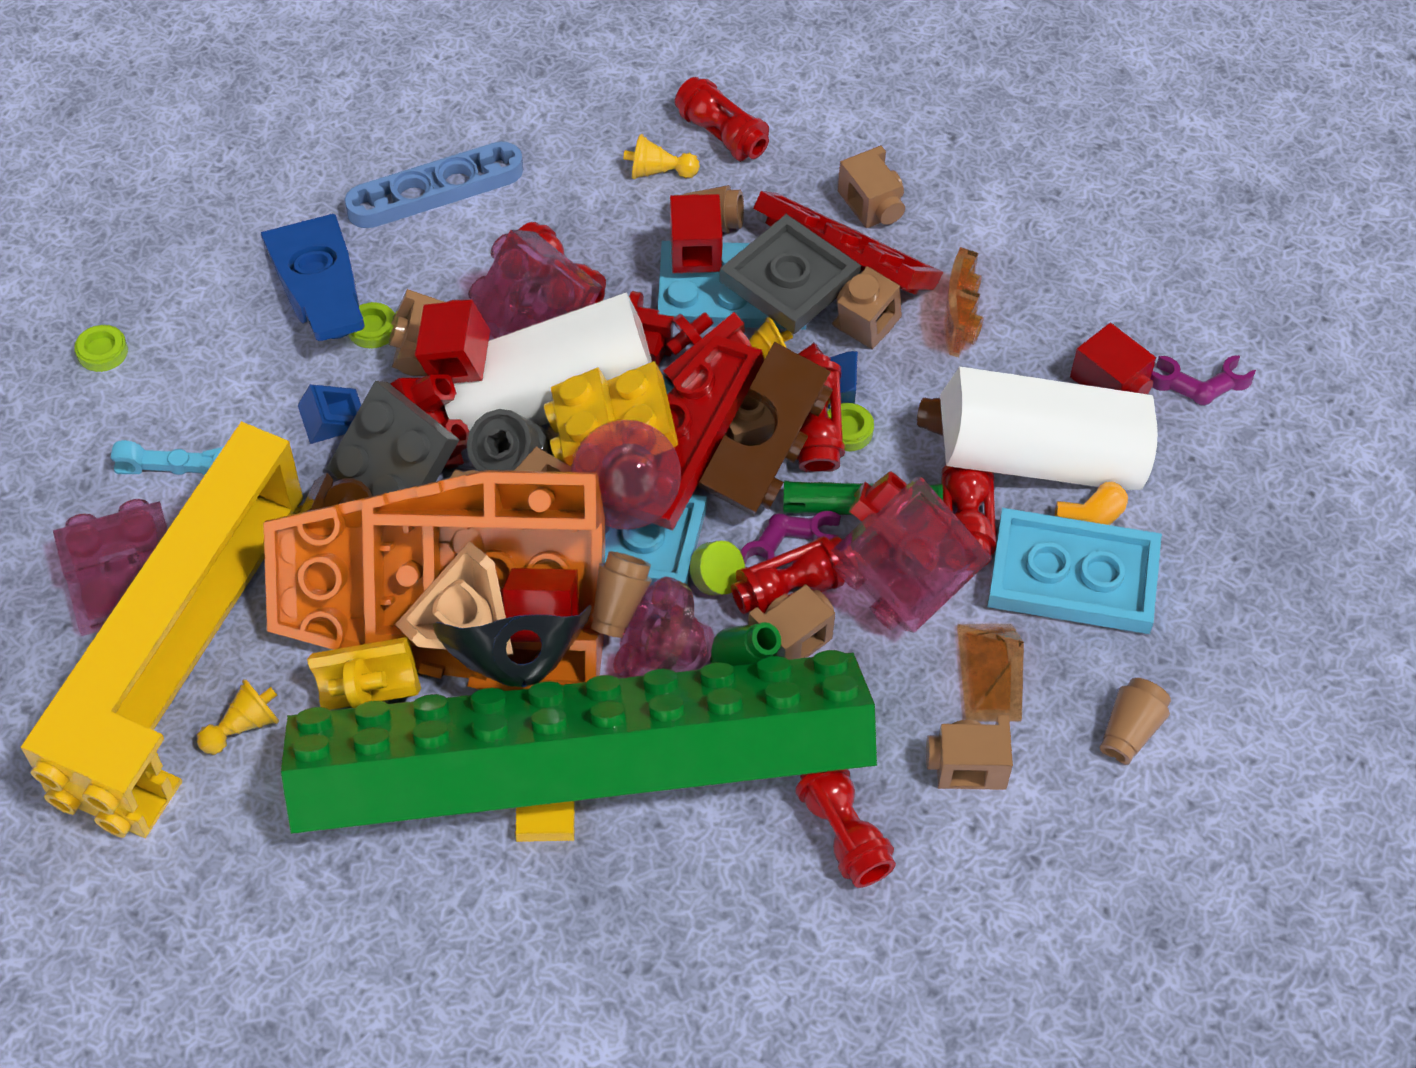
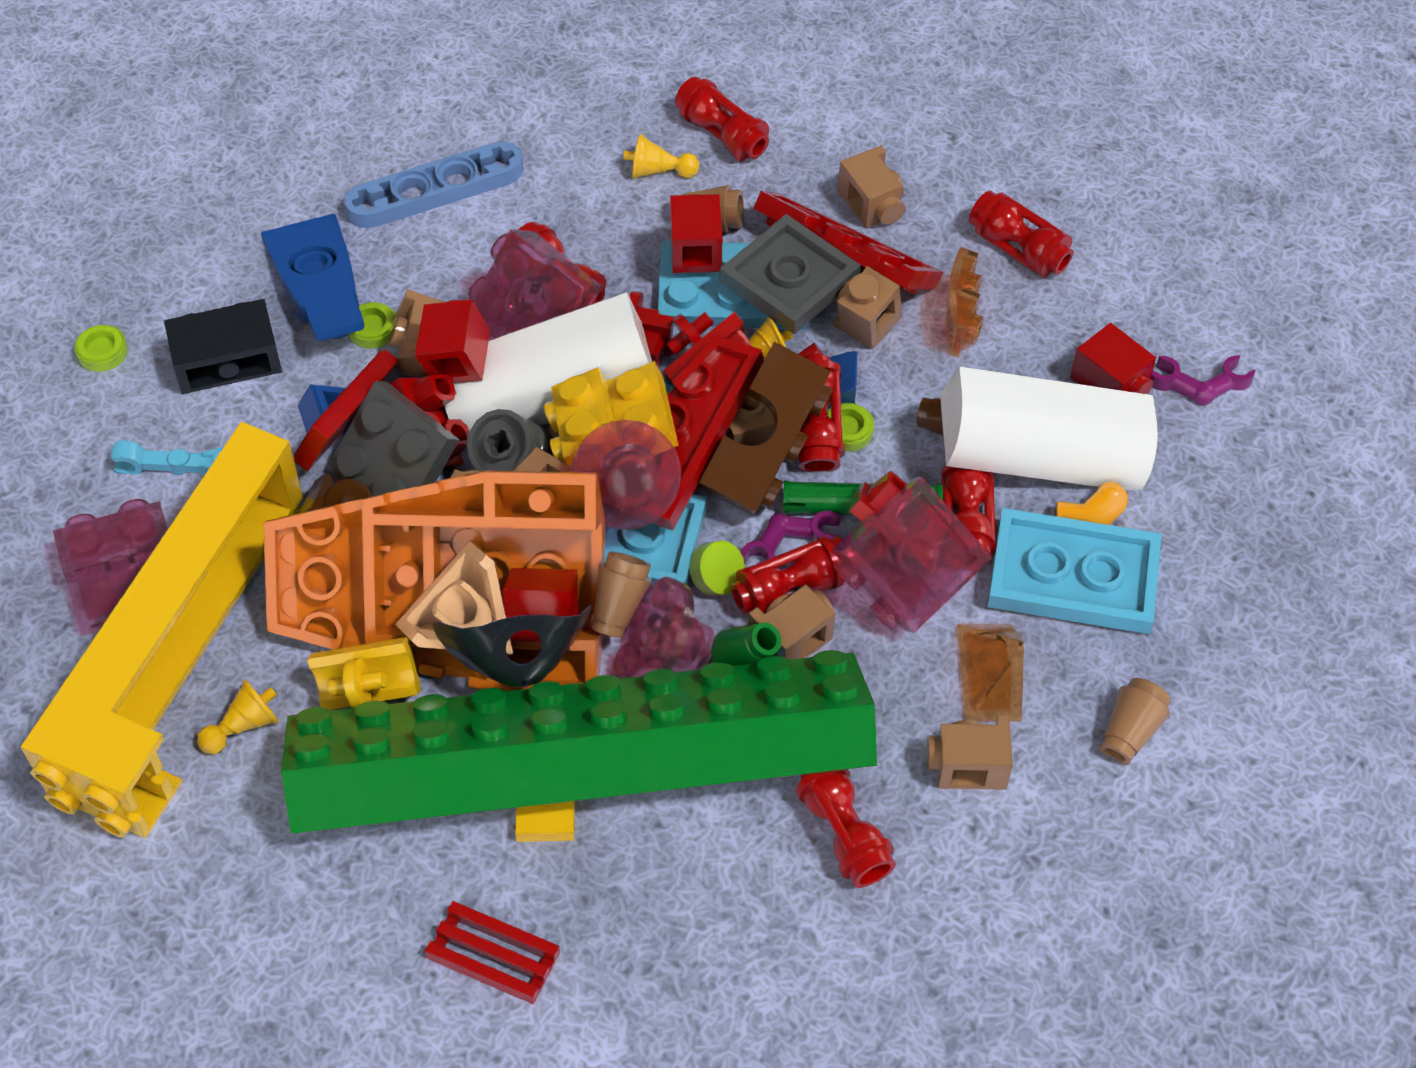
none -> black brick [164,298,282,395]
none -> red tile [293,349,399,471]
none -> red tile [425,900,560,1005]
none -> red piece [968,190,1074,278]

